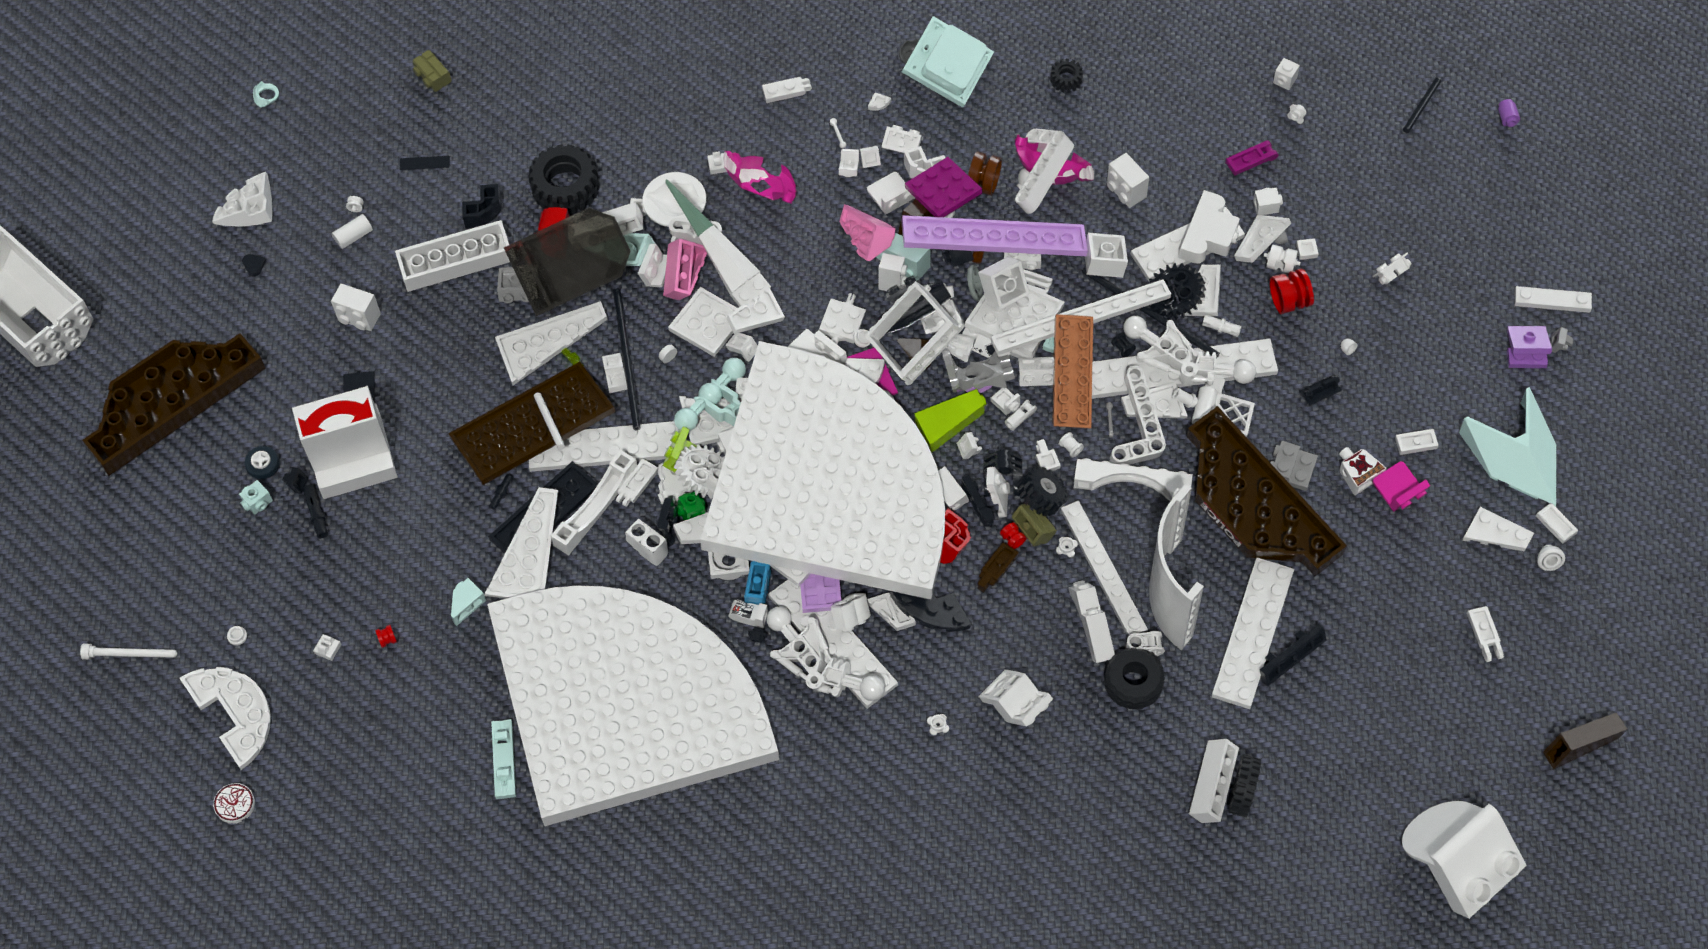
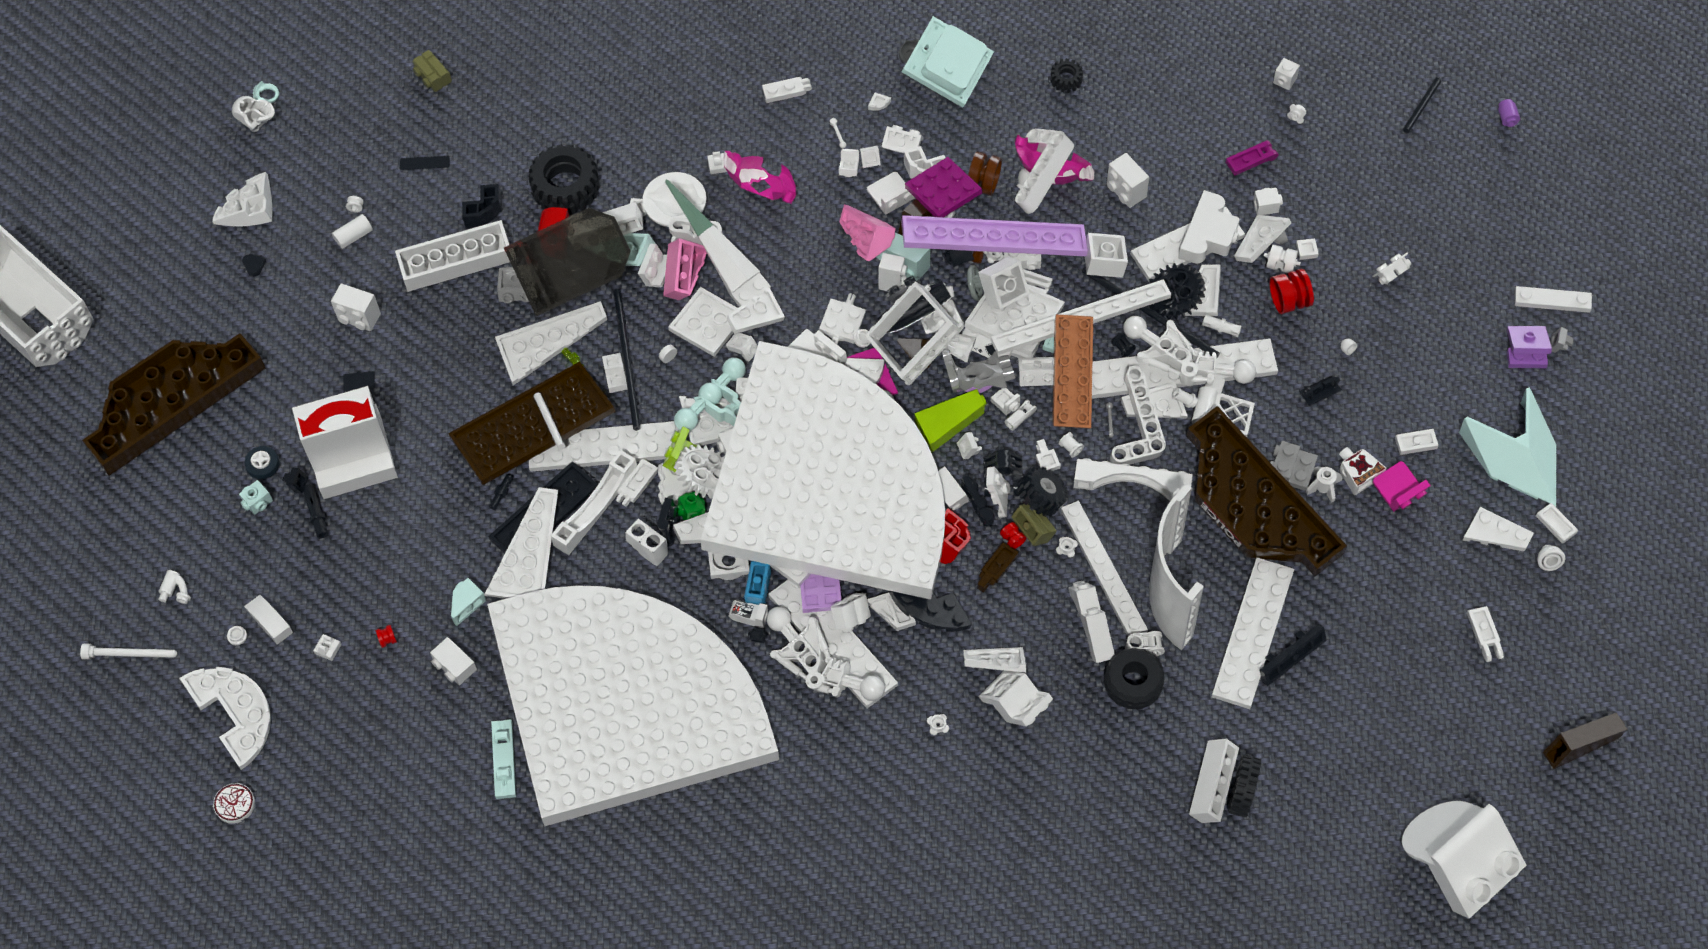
none -> white plant [158,570,191,604]
none -> white head [232,96,275,132]
none -> white slope [244,595,293,645]
none -> white brick [430,637,477,686]
none -> white wing [963,647,1026,673]
none -> white plate [983,251,1004,264]
none -> white brick [1306,467,1343,503]

